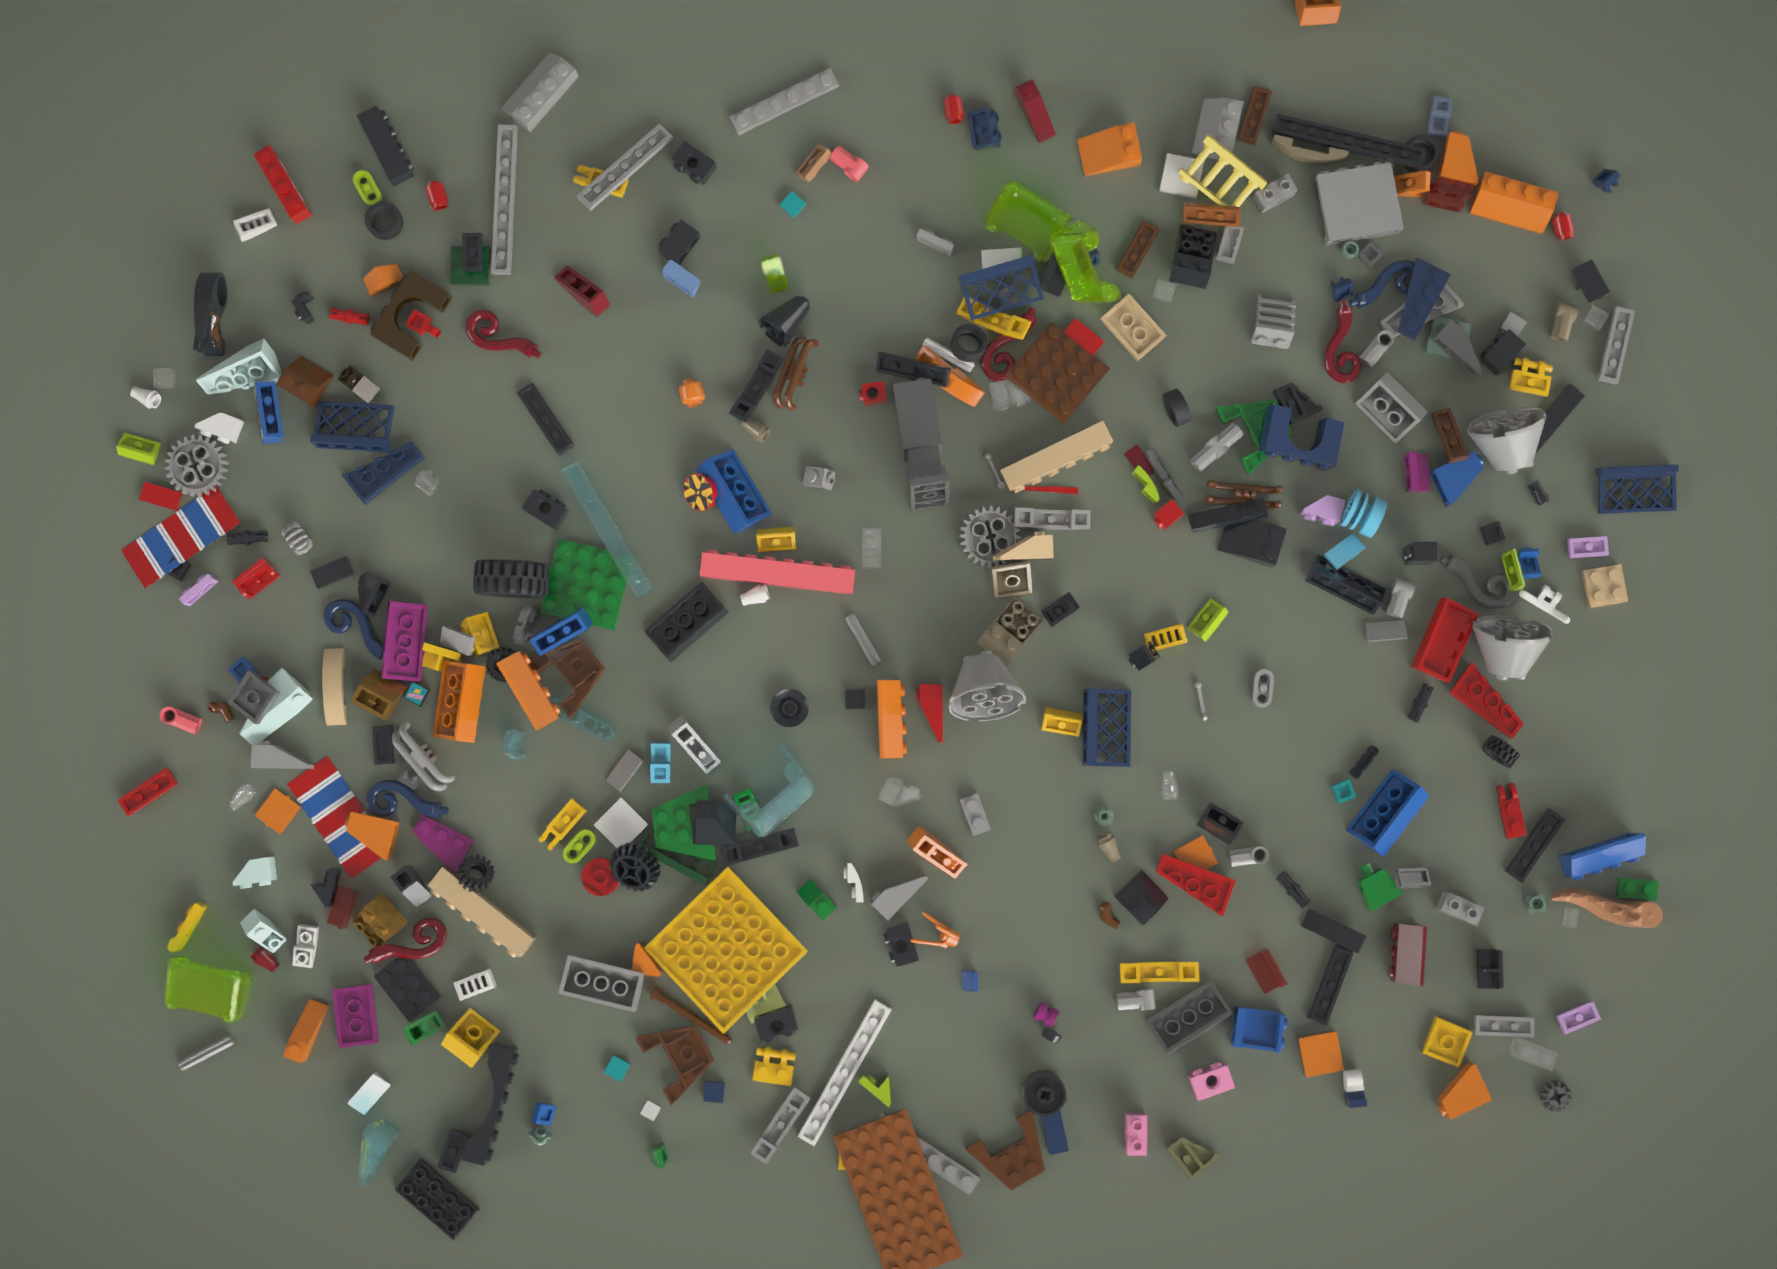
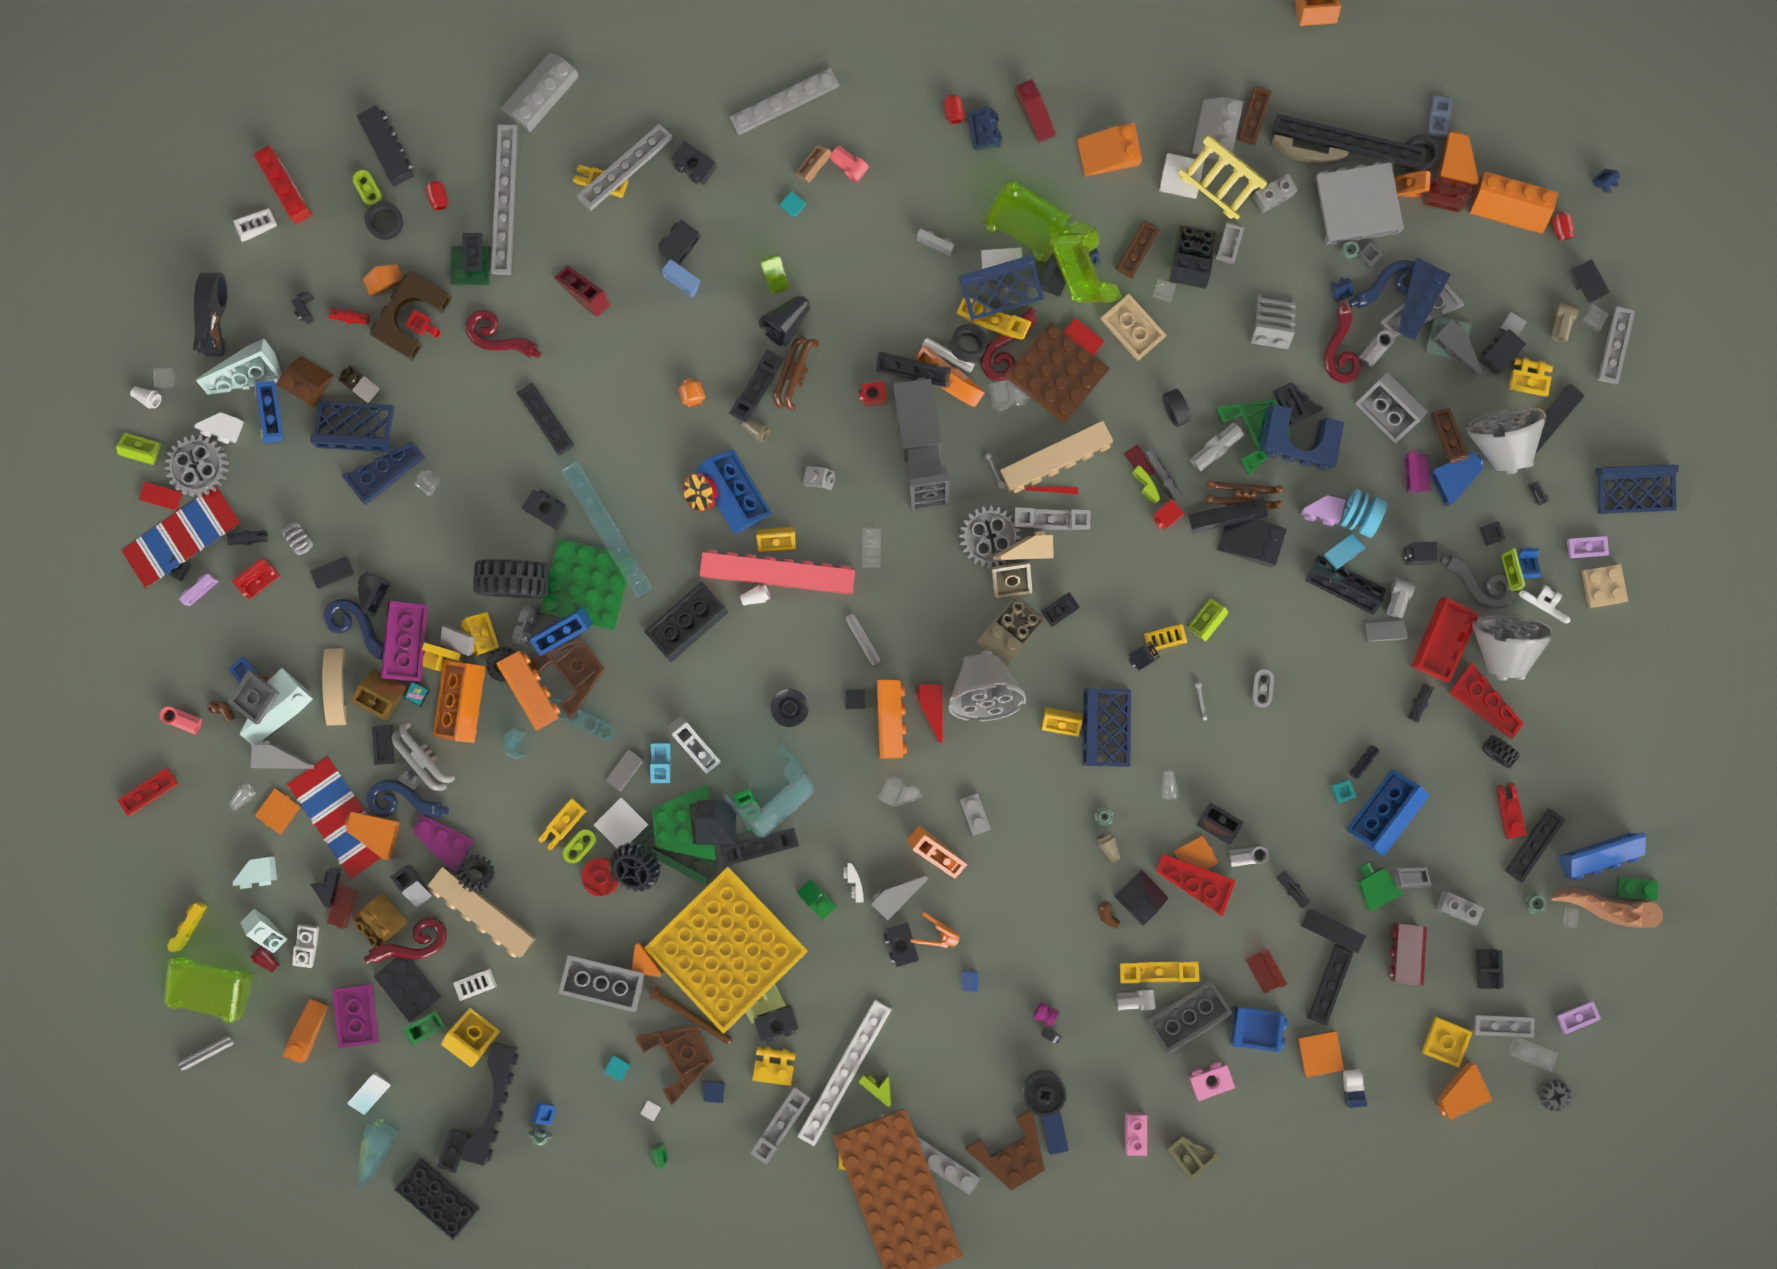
dark orange tile [1183,202,1241,227] -> none

